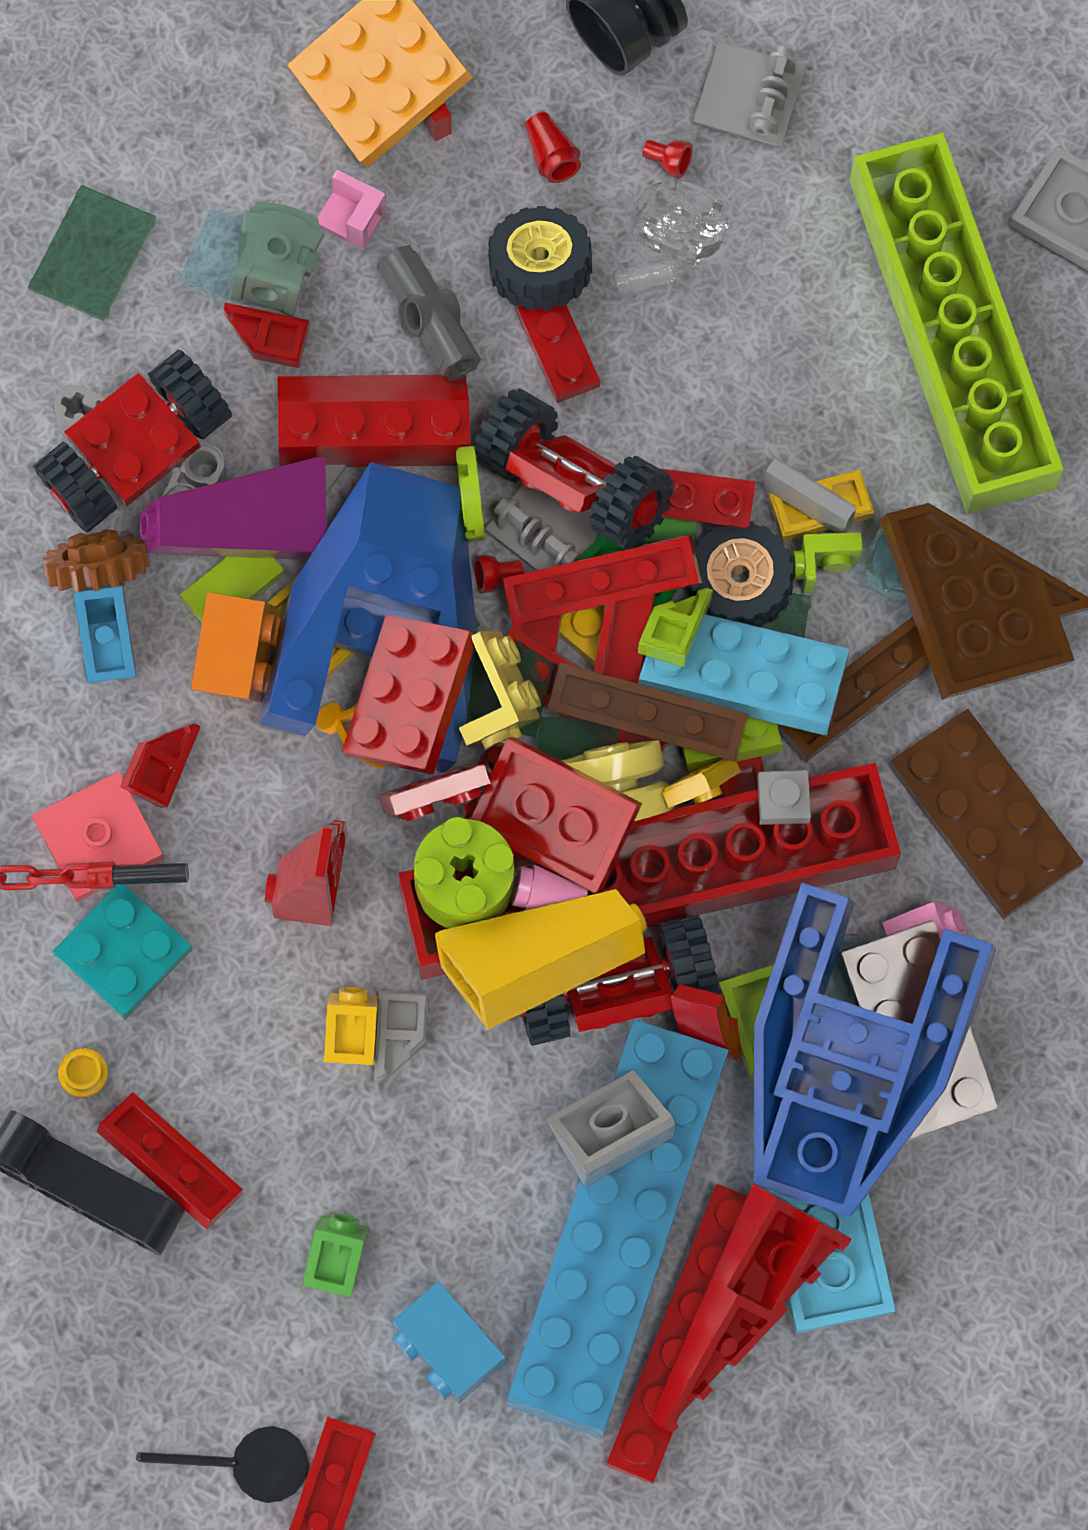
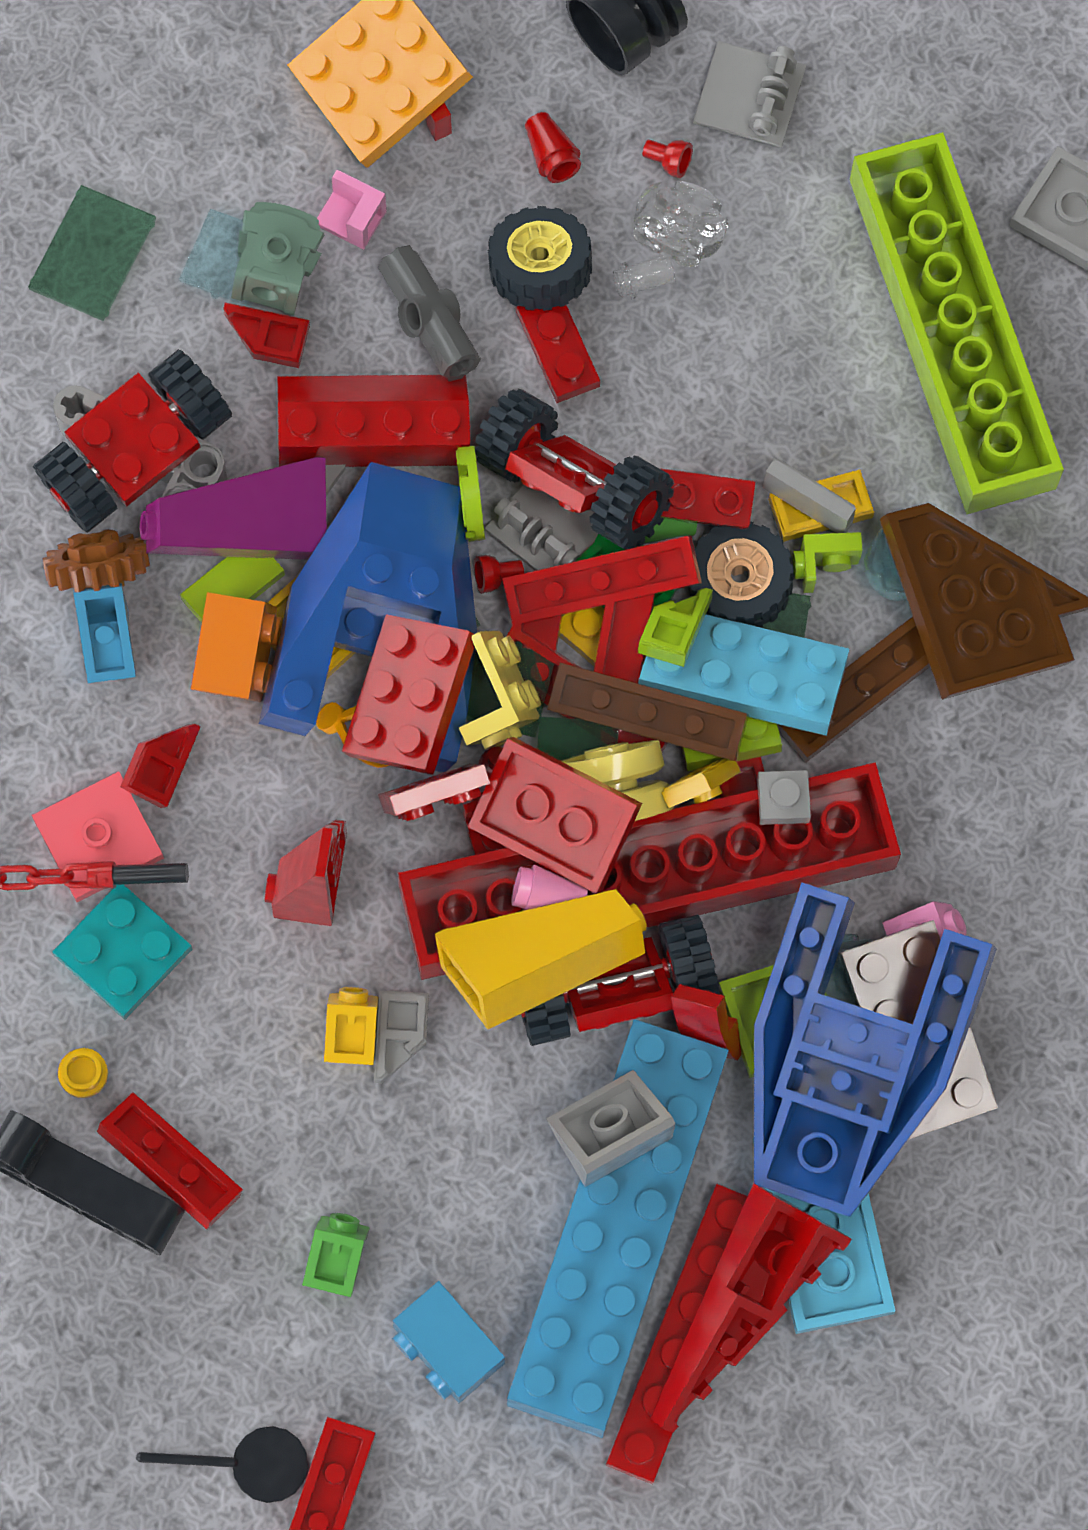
lime brick [414,817,514,928] -> none
reddish brown plate [889,709,1083,920] -> none

